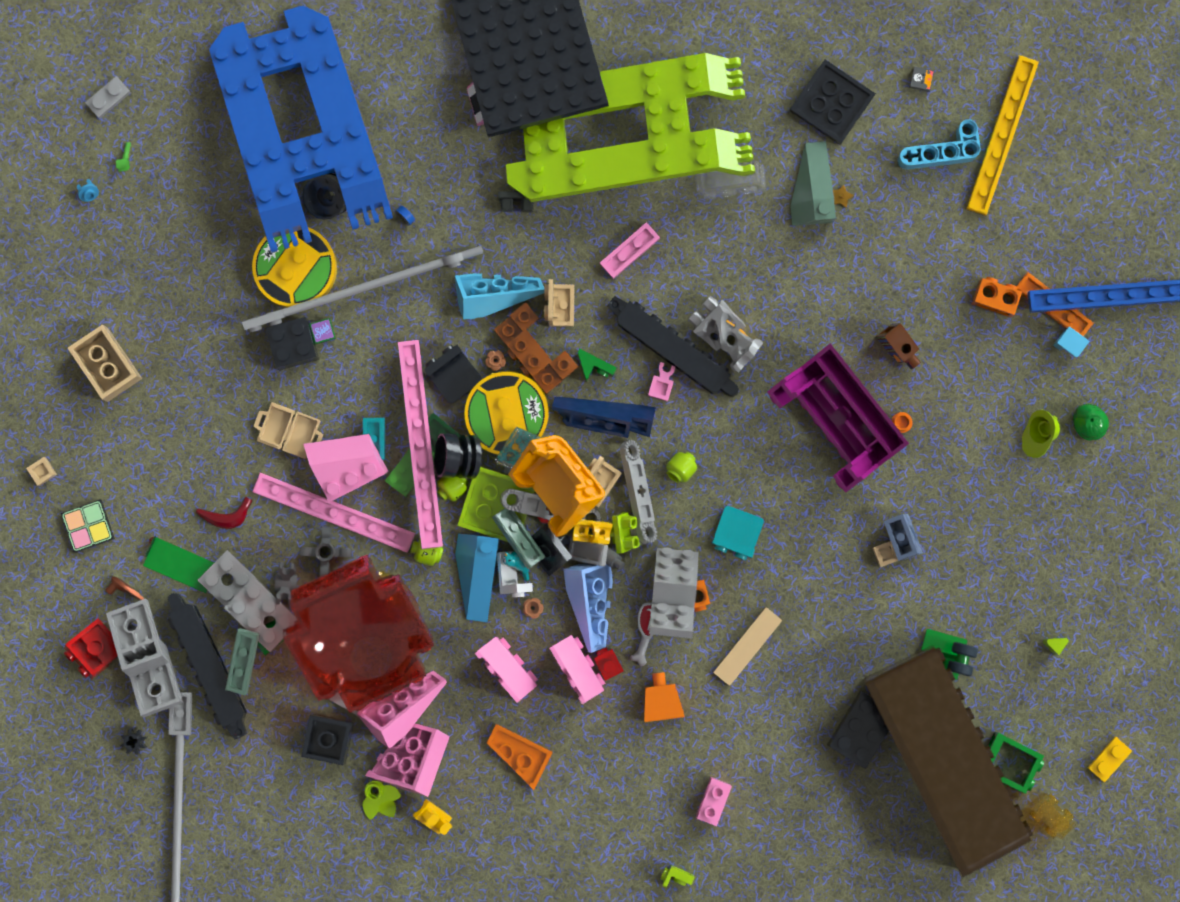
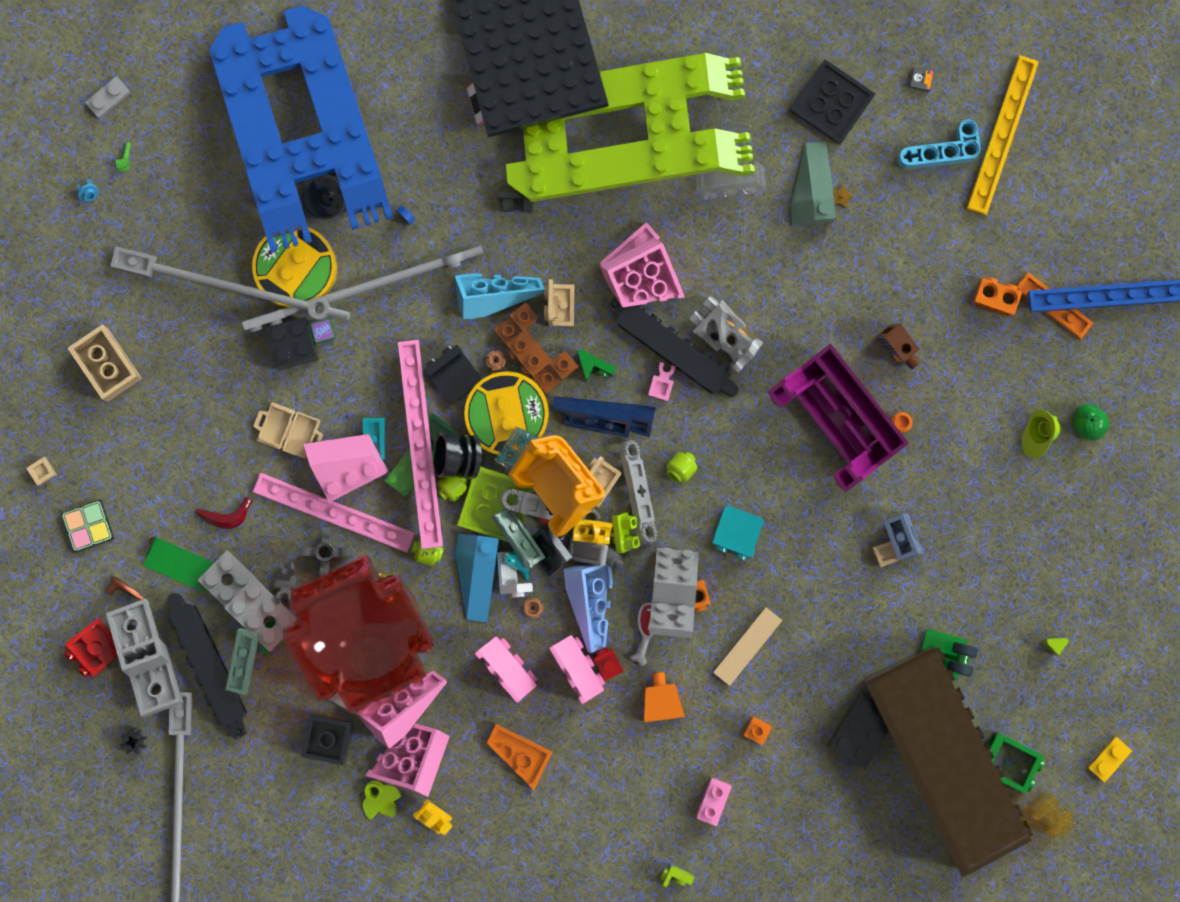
medium azure panel [1053,326,1090,357] -> none
none -> light grey bar [110,246,350,320]
none -> bright pink wedge [600,238,685,307]
none -> orange brick [742,716,772,745]

